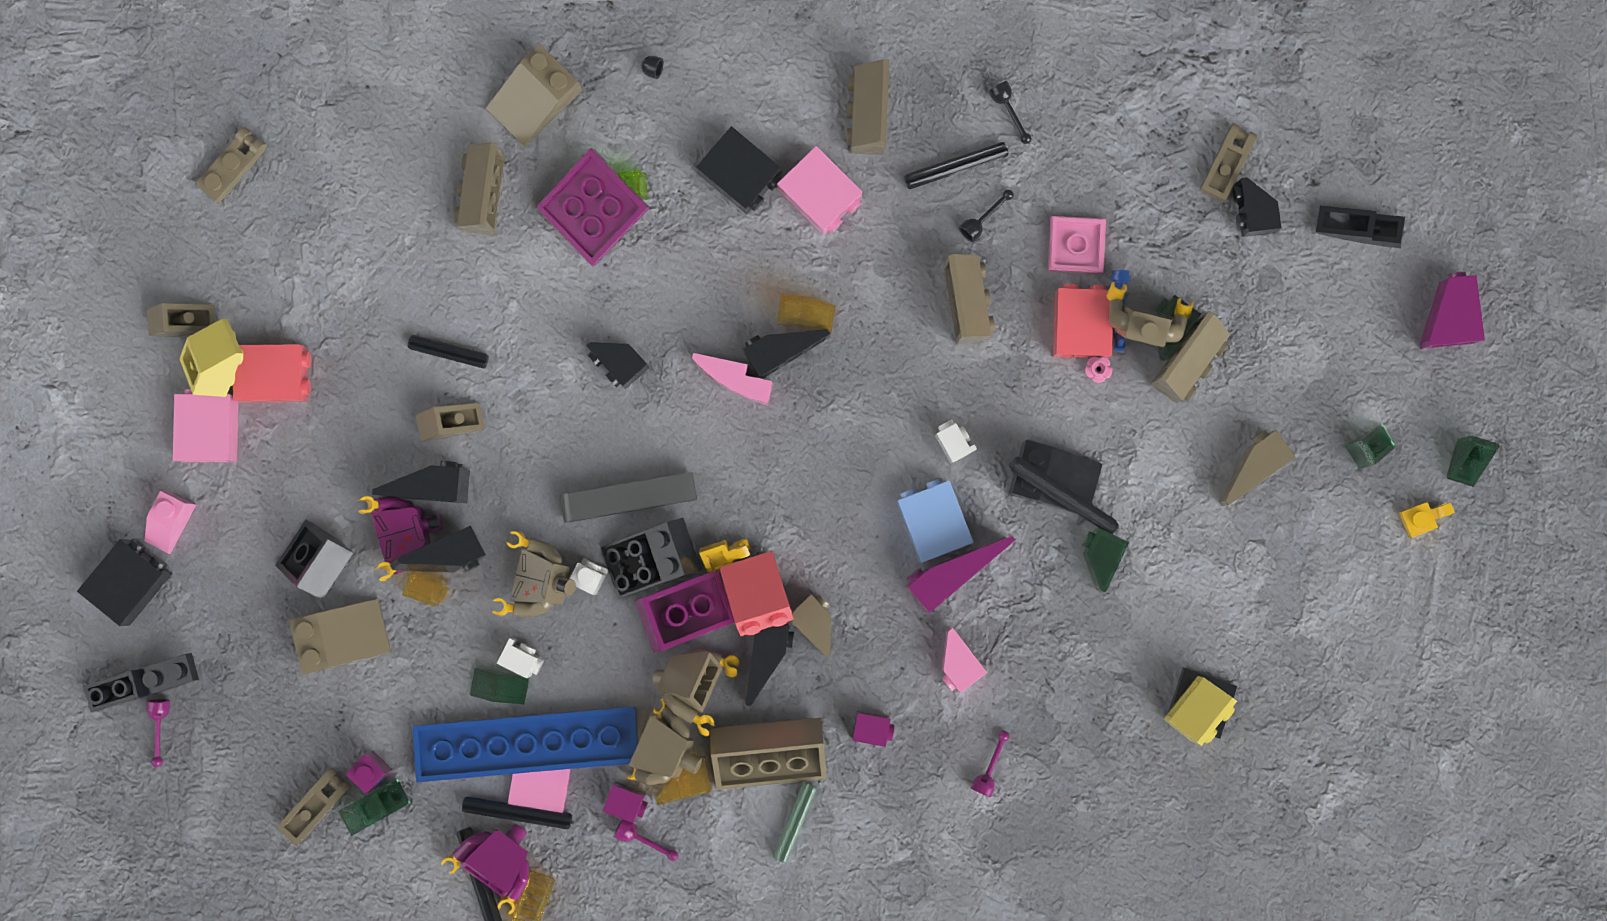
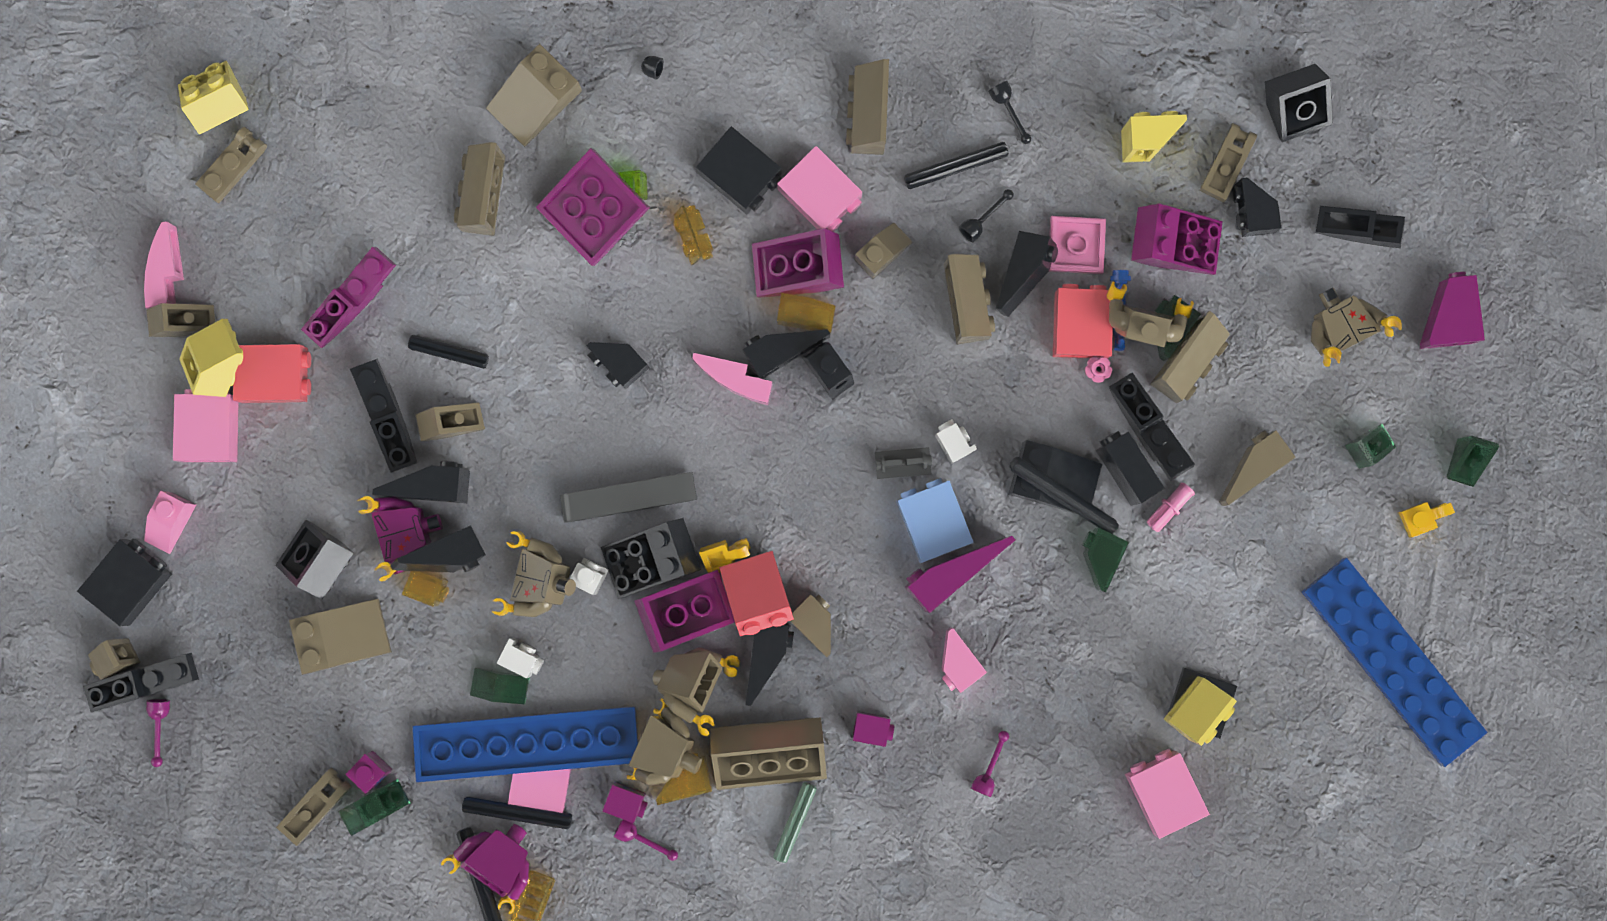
none -> dark tan slope [88,638,141,680]
none -> bright pink slope [144,222,184,309]
none -> light yellow slope [178,61,248,134]
none -> magenta slope [301,247,396,348]
none -> black slope [350,358,417,473]
none -> clear yellow hinge [673,205,714,265]
none -> magenta slope [752,228,844,298]
none -> black torso [802,342,854,400]
none -> dark tan slope [854,223,913,279]
none -> dark grey hinge [875,447,932,479]
none -> black slope [996,231,1058,317]
none -> black brick [1096,431,1165,506]
none -> black slope [1109,372,1195,481]
none -> light yellow slope [1121,111,1187,162]
none -> bright pink brick [1125,749,1210,839]
none -> magenta slope [1131,203,1223,275]
none -> bright pink axle [1147,482,1195,532]
none -> black slope [1265,64,1333,142]
none -> blue plate [1302,558,1488,767]
none -> dark tan torso [1311,287,1402,367]

